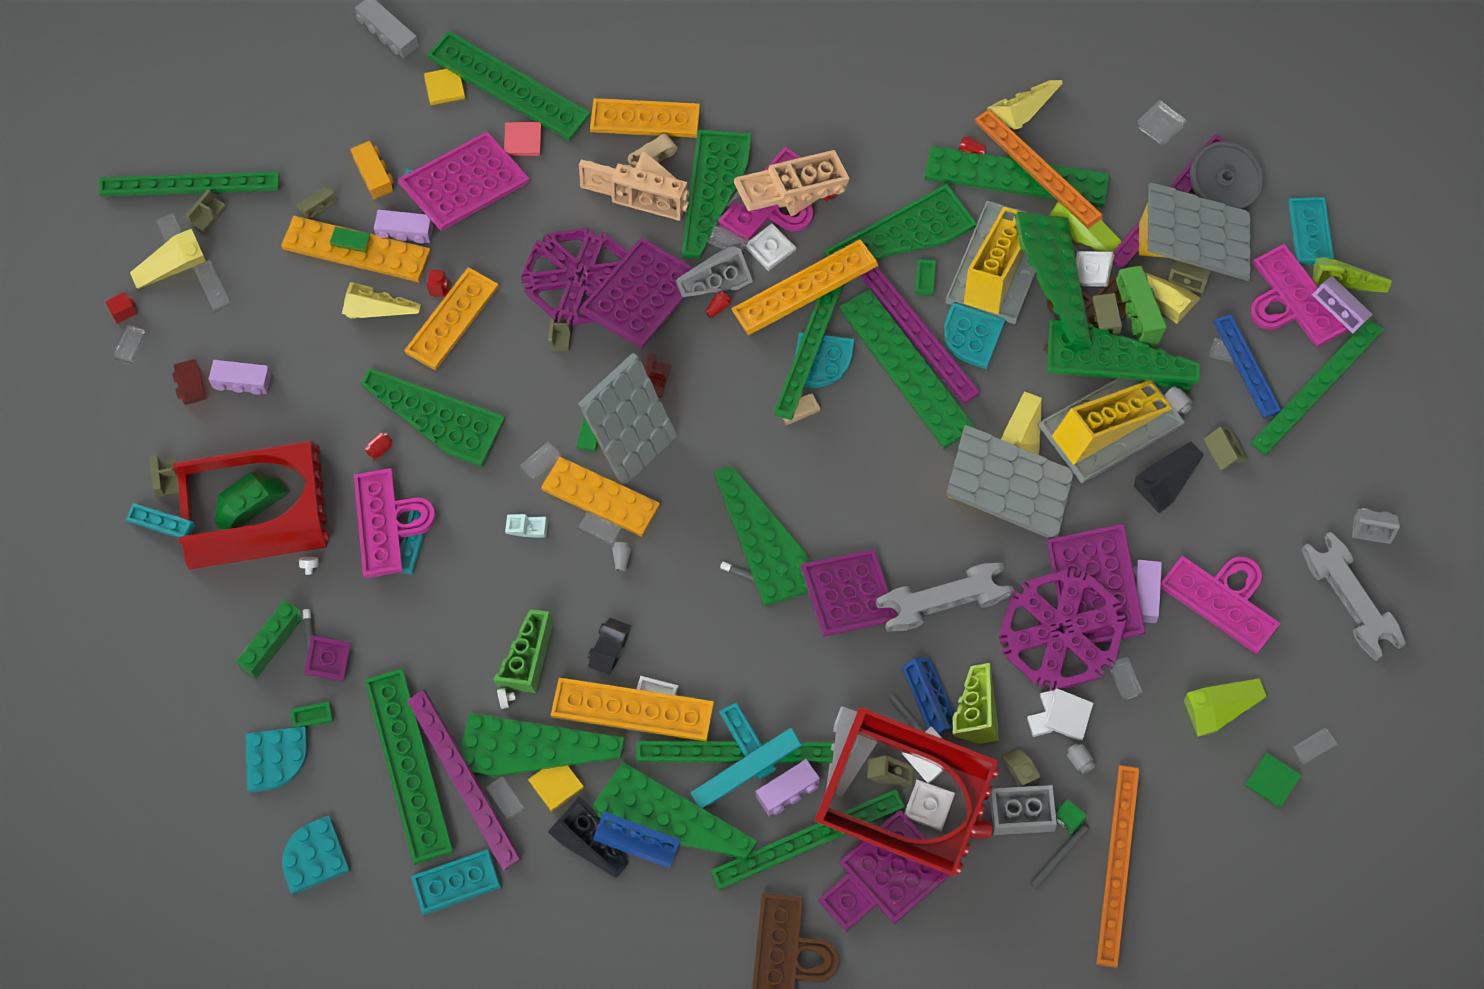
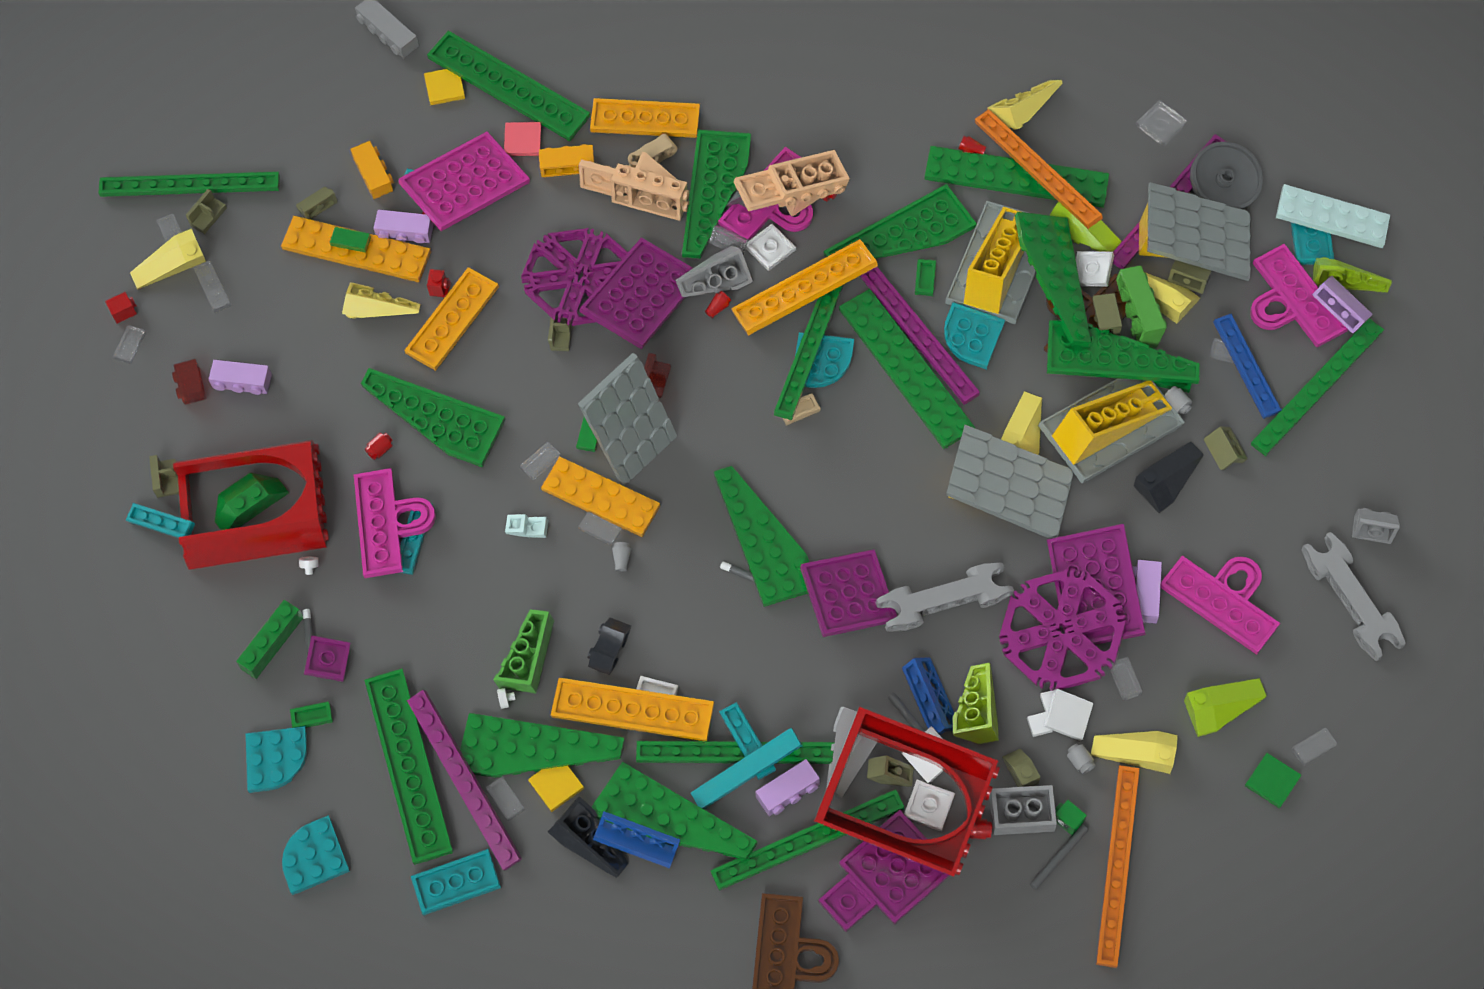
none -> light orange brick [539,144,595,177]
none -> light yellow wedge [1091,731,1178,774]
none -> light aqua plate [1276,184,1390,248]

